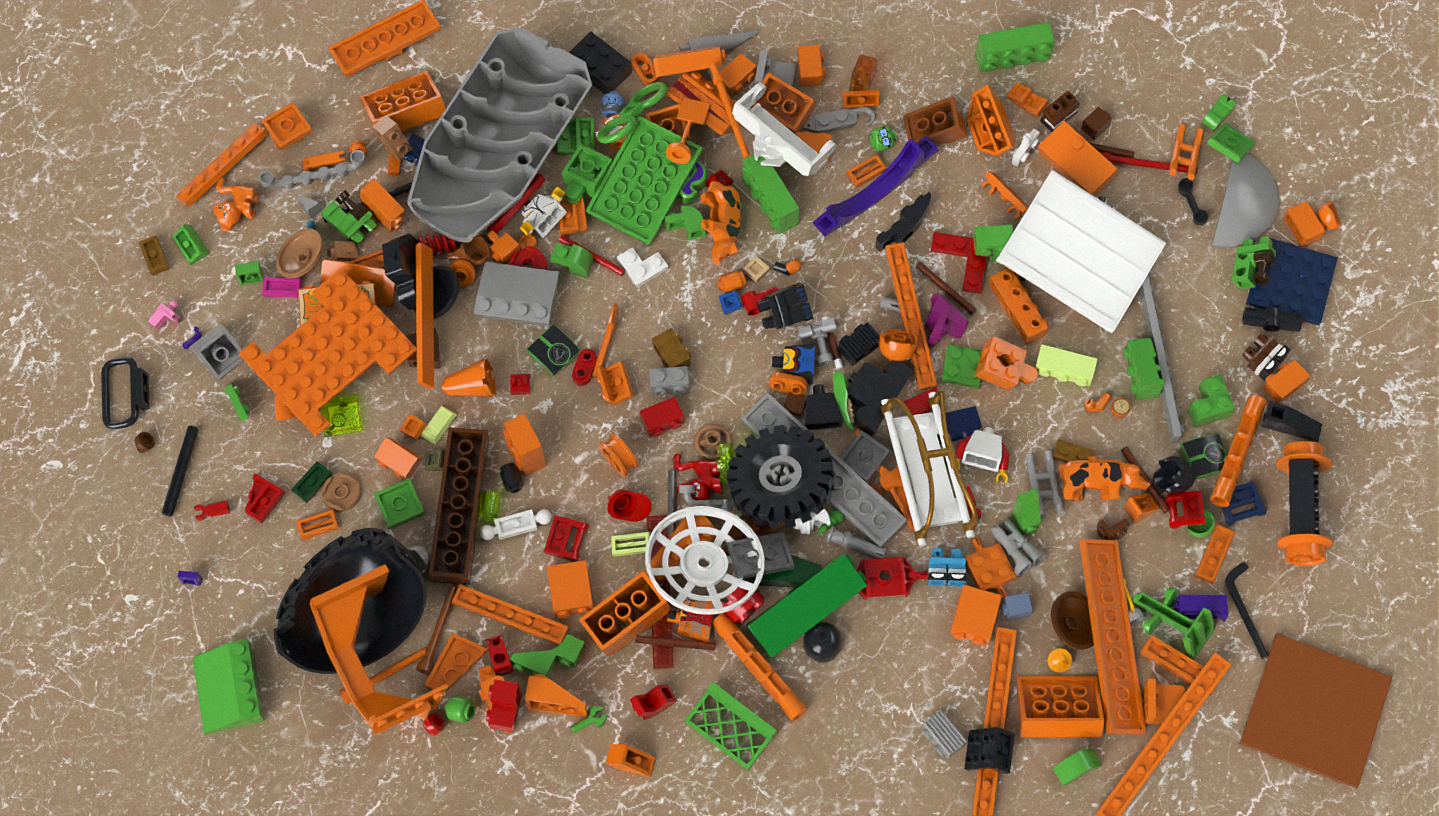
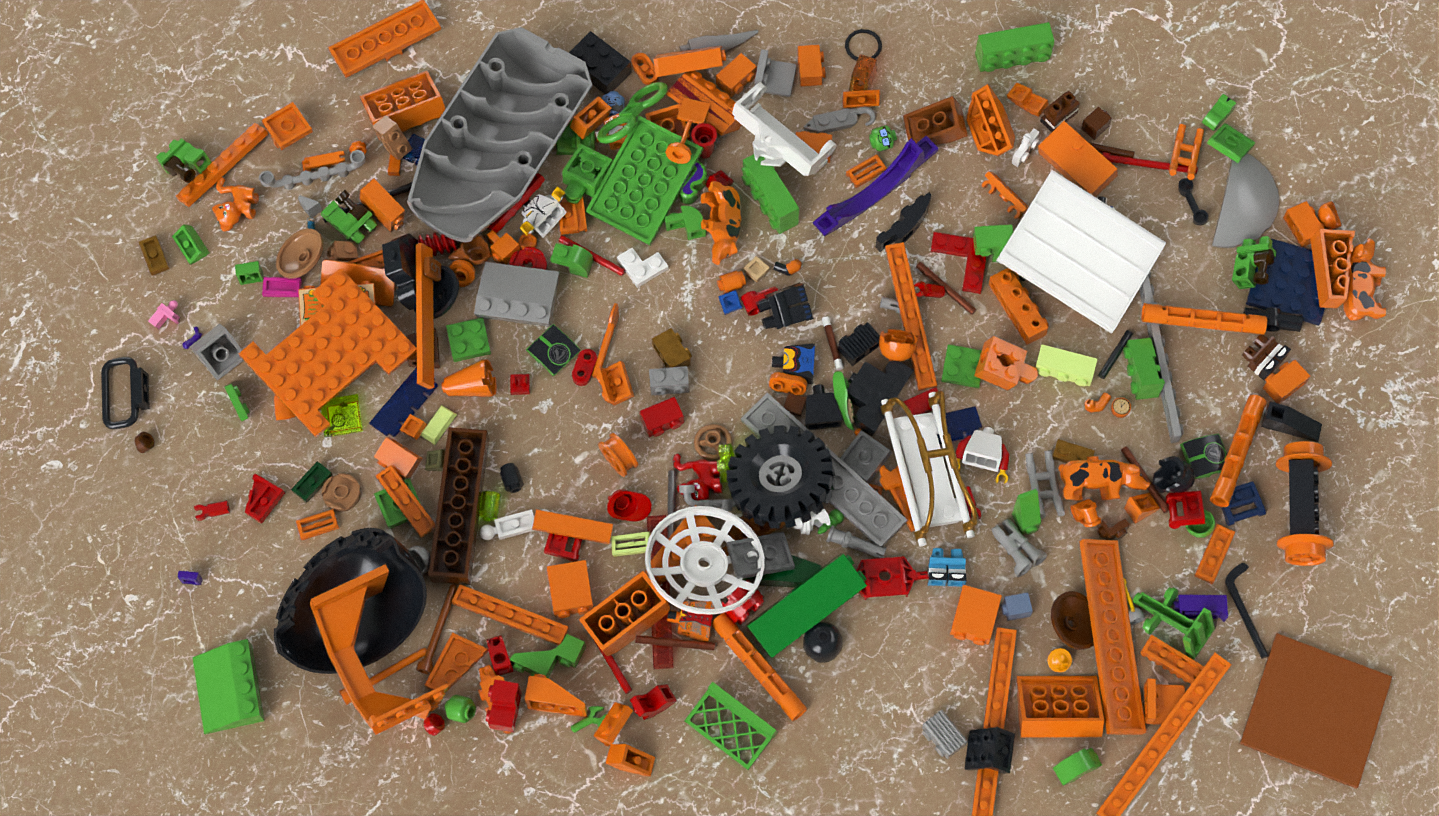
black axle [162,426,198,517] -> none
orange brick [502,413,546,476] -> none
orange bar [710,63,750,159] -> none
orange brick [751,72,817,134] -> none
light grey bar [798,318,838,366] -> none
magenta piece [925,293,968,347] -> none
orange plate [964,537,1017,600] -> none
bright green brick [1188,374,1235,428] -> none
none -> bright green hips [156,138,212,183]
none -> clear blue windscreen [369,367,438,438]
none -> orange tile [376,465,435,539]
none -> dark orange tile [424,256,441,282]
none -> bright green plate [446,318,491,362]
none -> orange tile [532,509,613,544]
none -> orange brick [570,96,612,140]
none -> red bar [593,639,632,694]
none -> orange bracket [593,702,633,746]
none -> red plant [691,123,717,159]
none -> black piece [845,29,882,62]
none -> red bar [914,281,945,298]
none -> orange piece [1070,499,1102,527]
none -> black bar [1098,330,1133,379]
none -> orange piece [1141,303,1267,335]
none -> orange wedge [1311,229,1355,308]
none -> orange animal [1343,238,1386,321]

